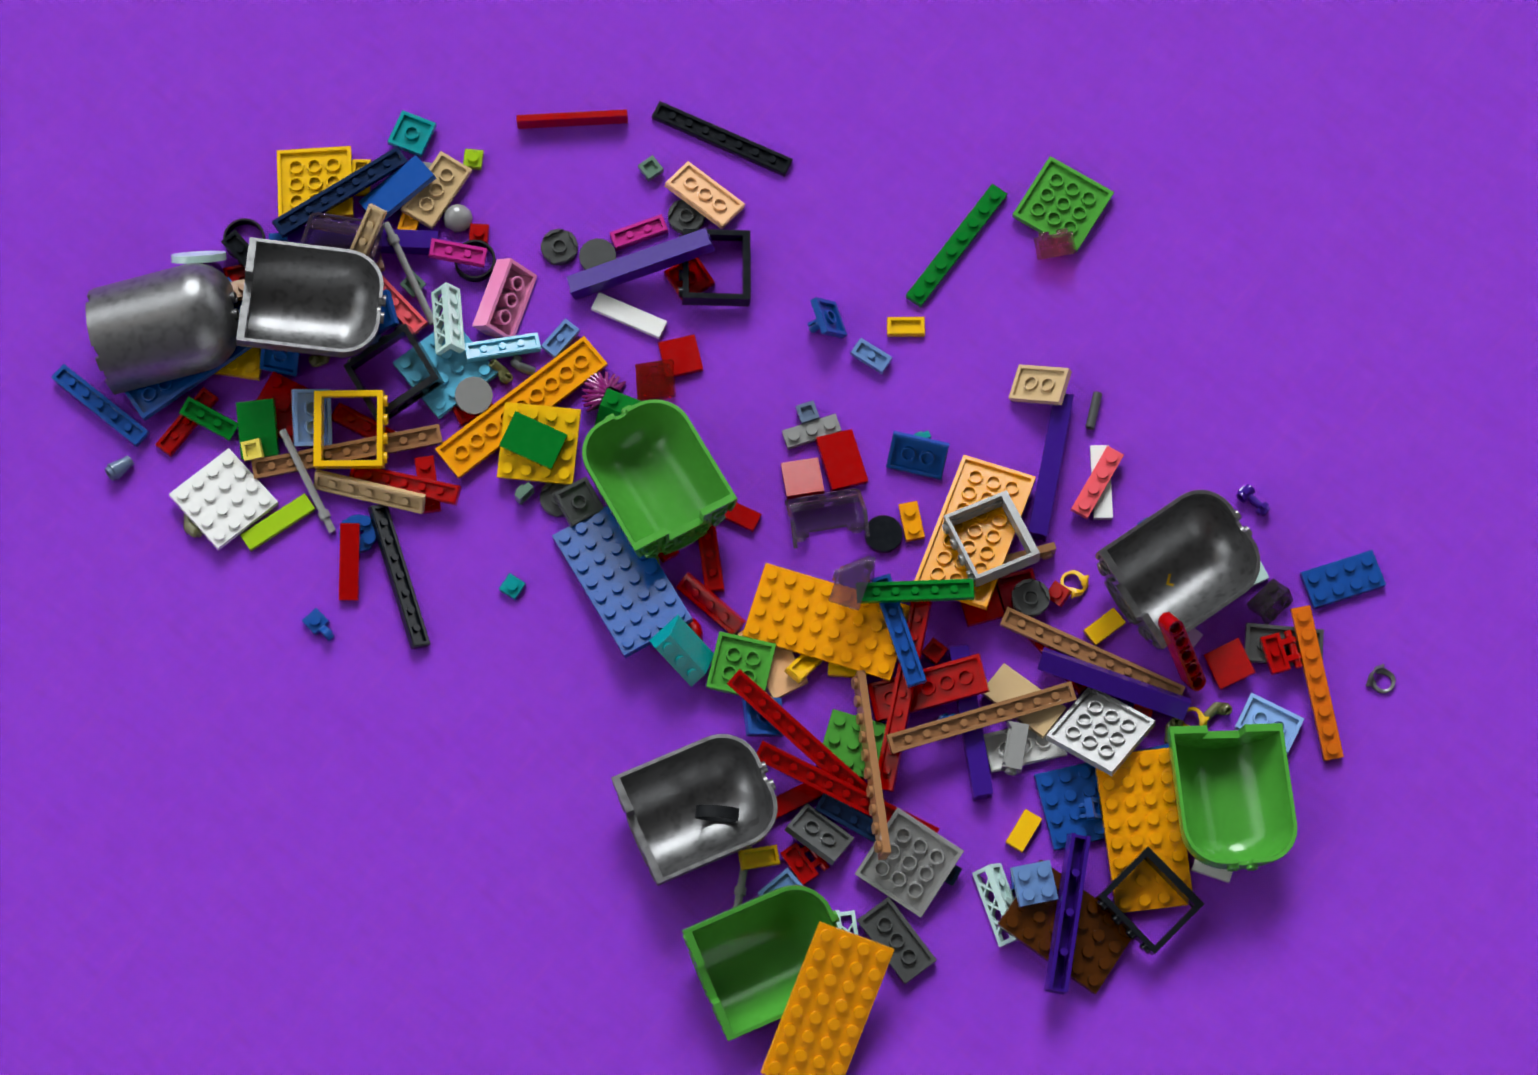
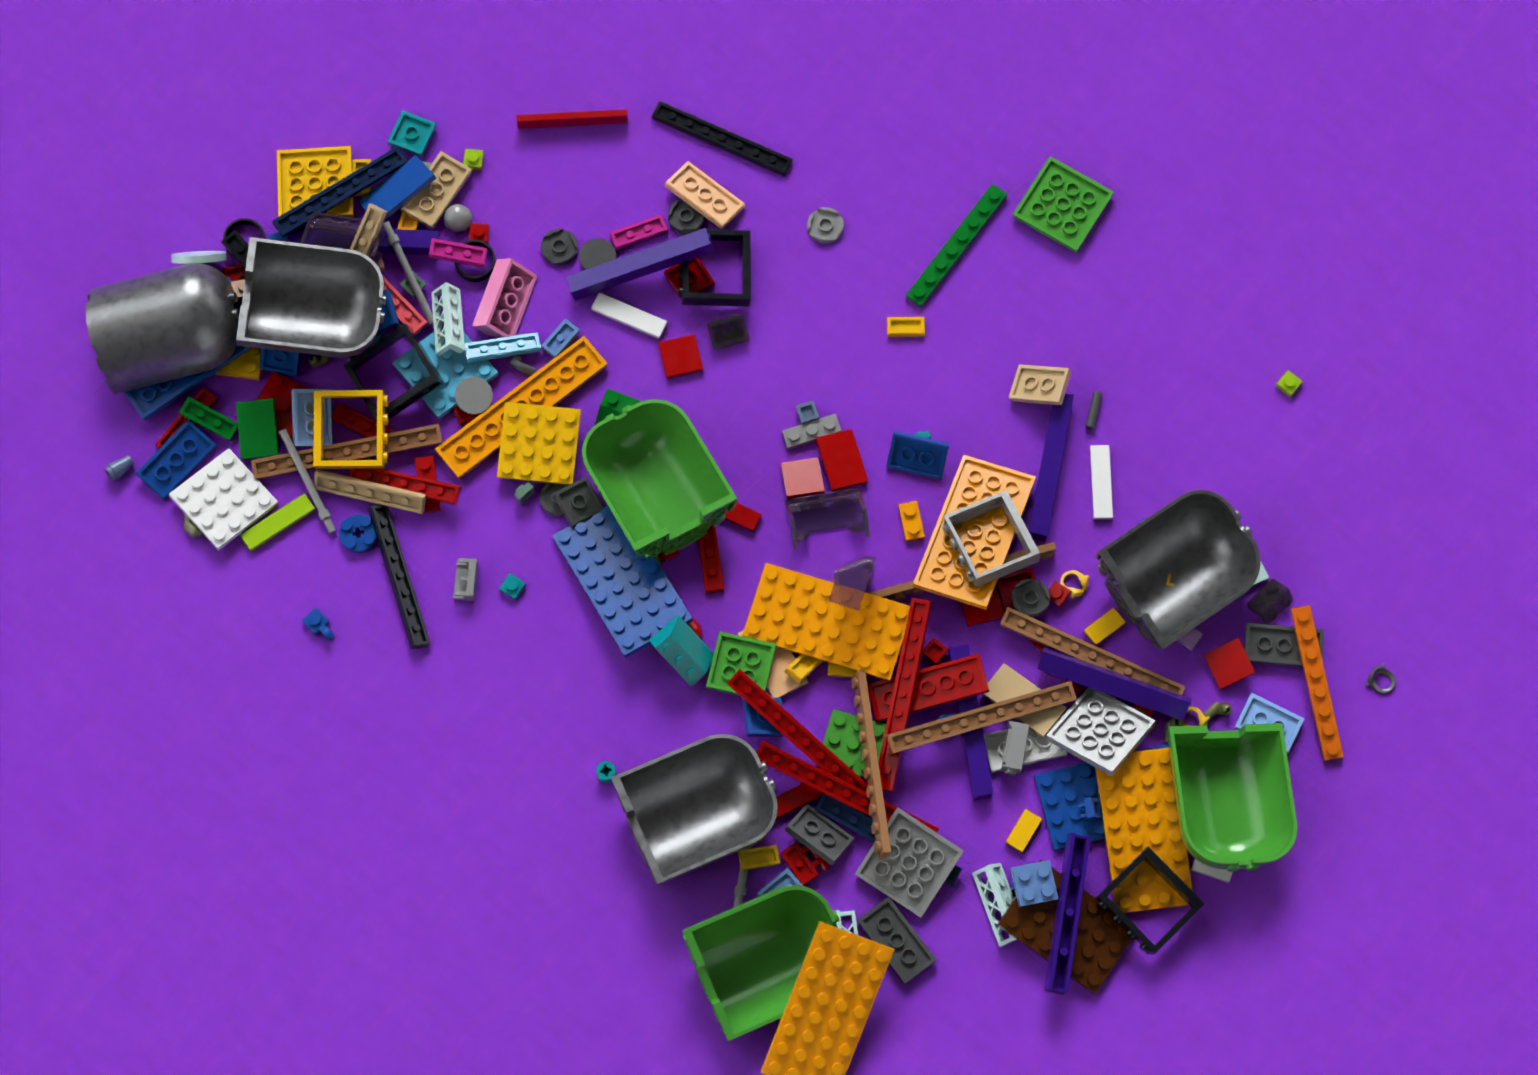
blue plate [51,364,150,447] -> none
light yellow plate [240,438,264,461] -> none
red tile [339,523,360,601] -> none
olive arm [489,359,513,384] -> none
green tile [499,411,568,470] -> none
magenta hair [582,371,626,412] -> none
clear red plate [635,359,676,401] -> none
sand green plate [638,155,664,182] -> none
red tile [676,572,746,635] -> none
black tyre [695,805,739,822] -> none
blue tile [807,297,847,339] -> none
medium blue plate [850,338,892,374] -> none
green plate [856,579,974,604] -> none
black tile [864,515,902,553] -> none
blue tile [871,573,927,688] -> none
clear pink brick [1034,228,1077,260] -> none
coral plate [1070,446,1124,519] -> none
red beam [1158,612,1206,691] -> none
dark purple bar [1236,484,1271,517] -> none
red plate [1259,630,1303,675] -> none
blue plate [1300,550,1386,609] -> none
none -> blue tile [135,419,217,500]
none -> light grey hinge [453,558,478,601]
none -> teal wheel [596,761,616,783]
none -> clear smoke bracket [707,314,750,350]
none -> light grey tile [807,207,844,244]
none -> lime plate [1275,370,1303,397]

